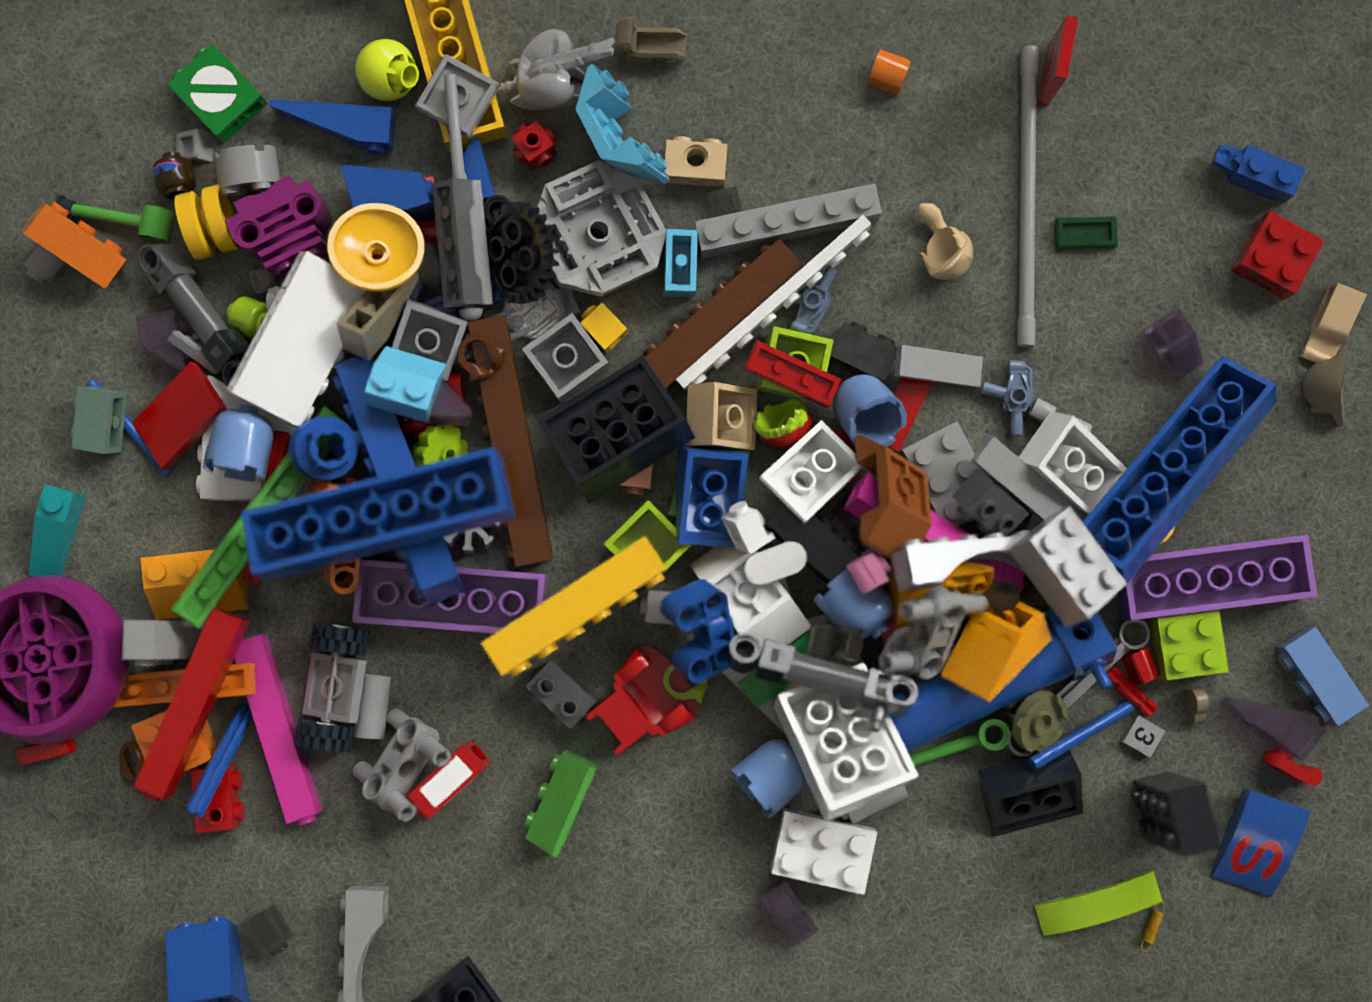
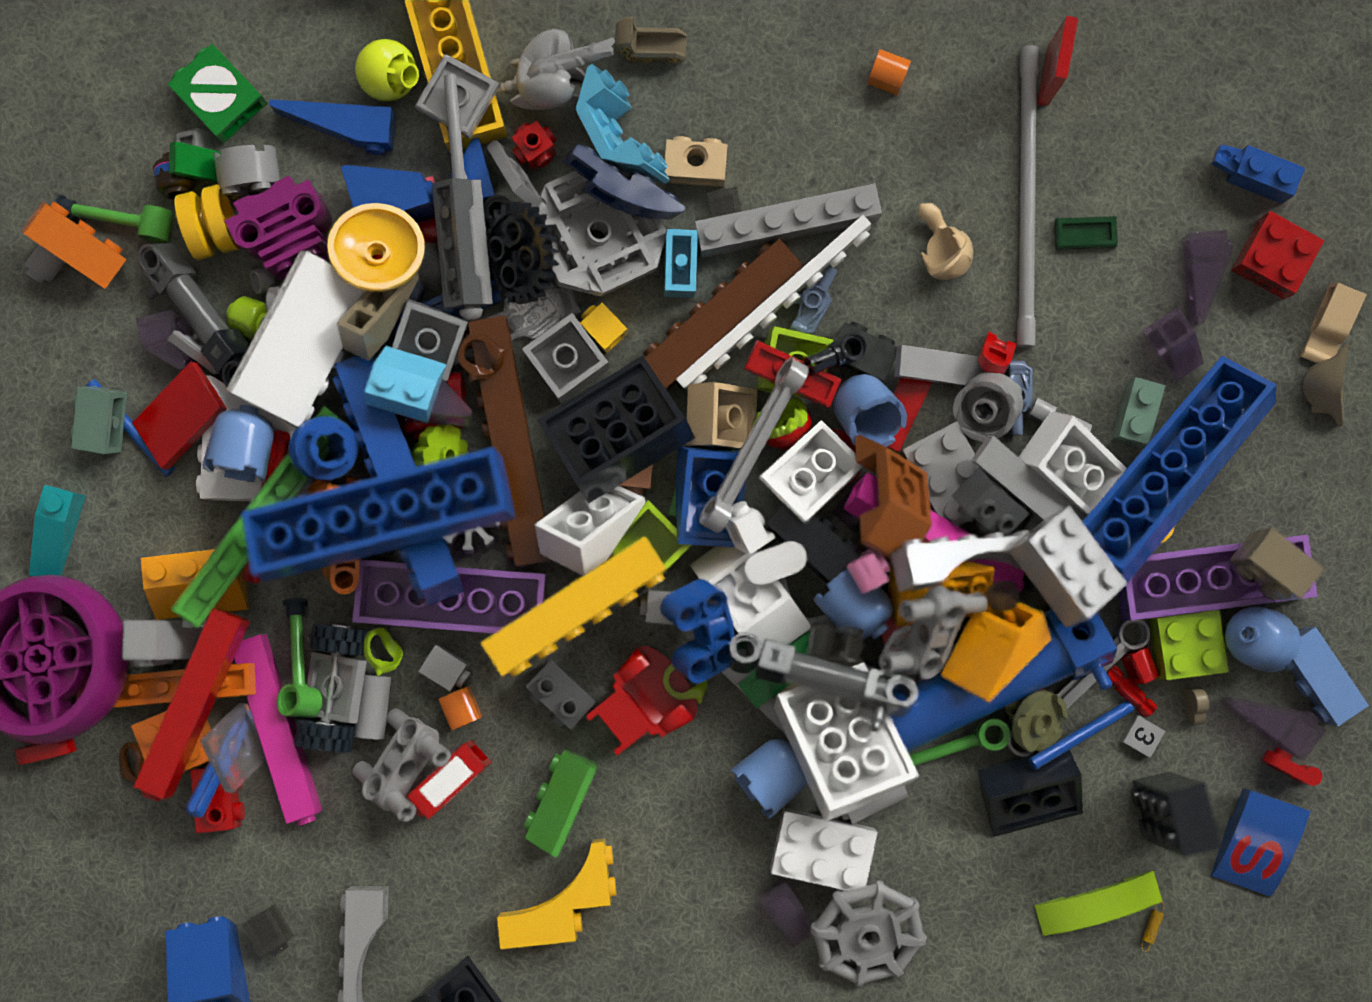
none -> green tile [169,141,221,184]
none -> clear tile [200,703,266,793]
none -> bright green piece [277,598,322,718]
none -> lime piece [363,627,403,676]
none -> light grey brick [419,645,471,691]
none -> orange piece [438,686,483,731]
none -> light grey tile [487,140,542,207]
none -> yellow arch [497,838,617,949]
none -> white slope [535,486,645,576]
none -> dark blue slope [562,143,686,220]
none -> light grey piece [699,357,809,533]
none -> black pin [804,333,868,376]
none -> light grey plate [810,881,927,987]
none -> light grey brick [953,372,1023,442]
none -> red plate [978,331,1017,374]
none -> sand green brick [1111,377,1165,448]
none -> clear purple slope [1182,230,1232,328]
none -> medium blue cylinder [1225,606,1301,673]
none -> dark tan brick [1229,528,1324,601]

